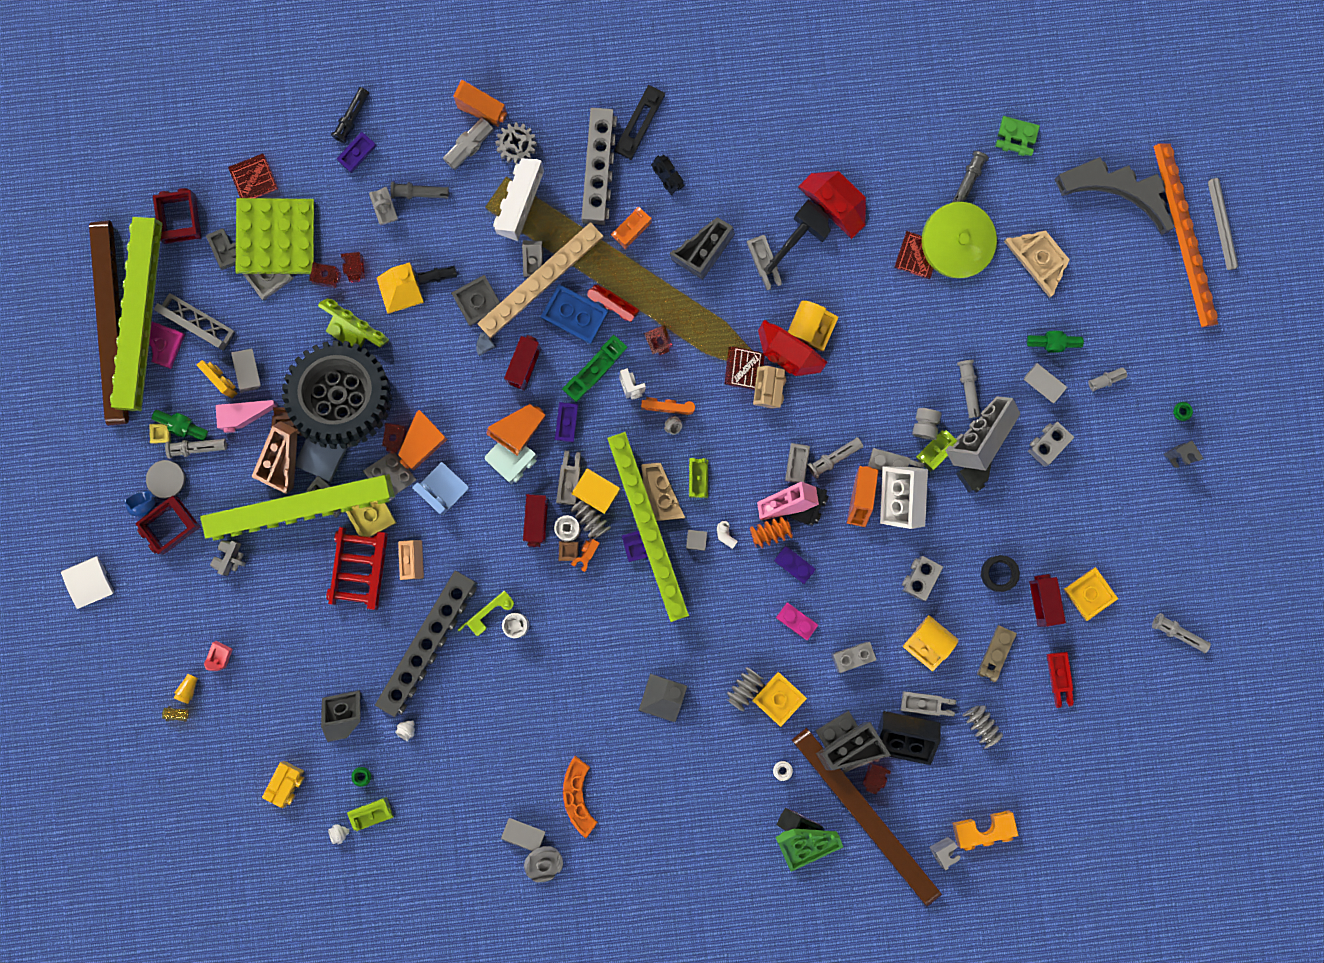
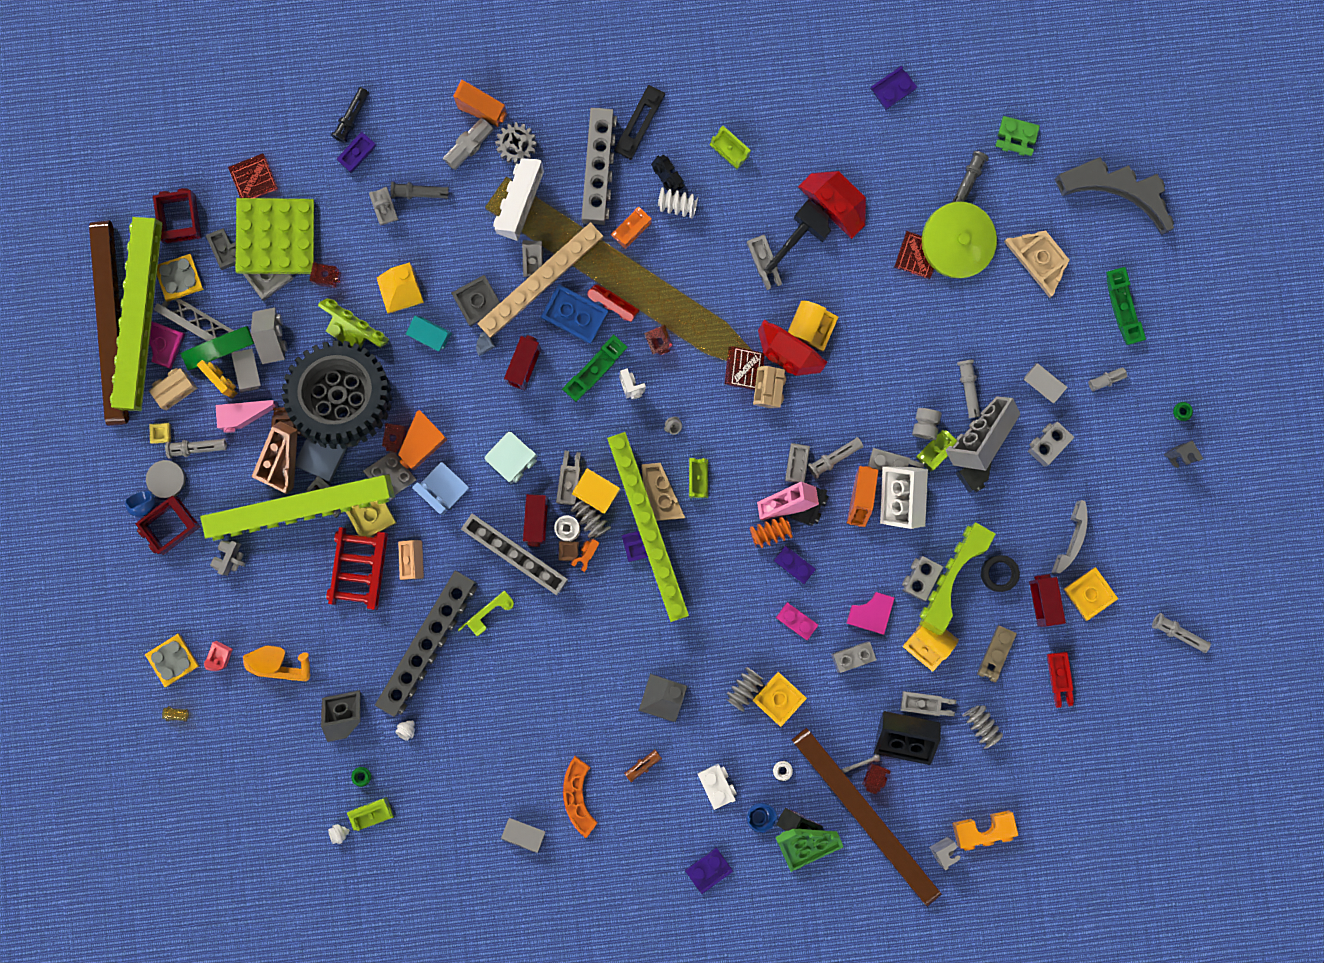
white slope [61,556,114,609] -> none
green axle [152,410,208,441] -> none
yellow cone [174,674,198,704] -> none
yellow brick [262,761,305,808] -> none
clear red brick [341,252,365,282] -> none
black pin [417,265,457,285] -> none
orange slope [486,404,545,456] -> none
white wheel [502,613,529,638] -> none
light grey tile [524,846,563,882] -> none
dark purple plate [555,402,578,443] -> none
orange plate [641,397,695,415] -> none
dark grey wedge [669,217,735,280] -> none
light grey slope [686,530,707,551] -> none
white arm [717,521,738,549] -> none
dark grey plate [815,711,858,747] -> none
dark grey wedge [816,722,891,770] -> none
green axle [1026,331,1084,353] -> none
orange plate [1153,143,1218,327] -> none
light grey axle [1208,178,1238,270] -> none
none -> light grey piece [145,634,199,687]
none -> tan brick [149,368,198,411]
none -> light grey piece [157,254,204,302]
none -> green slope [180,326,255,371]
none -> light orange piece [243,646,310,681]
none -> light grey brick [251,307,288,364]
none -> teal hinge [406,315,452,352]
none -> light grey brick [461,514,568,596]
none -> dark orange pin [624,749,662,783]
none -> white piece [658,188,698,218]
none -> dark purple plate [685,847,733,895]
none -> white bracket [697,764,737,810]
none -> lime hinge [709,125,751,169]
none -> blue hair [746,802,778,833]
none -> dark pink tile [846,592,894,635]
none -> dark purple plate [870,66,917,110]
none -> lime arch [919,522,996,635]
none -> light grey slope [1051,500,1087,574]
none -> green slope [1106,267,1146,345]

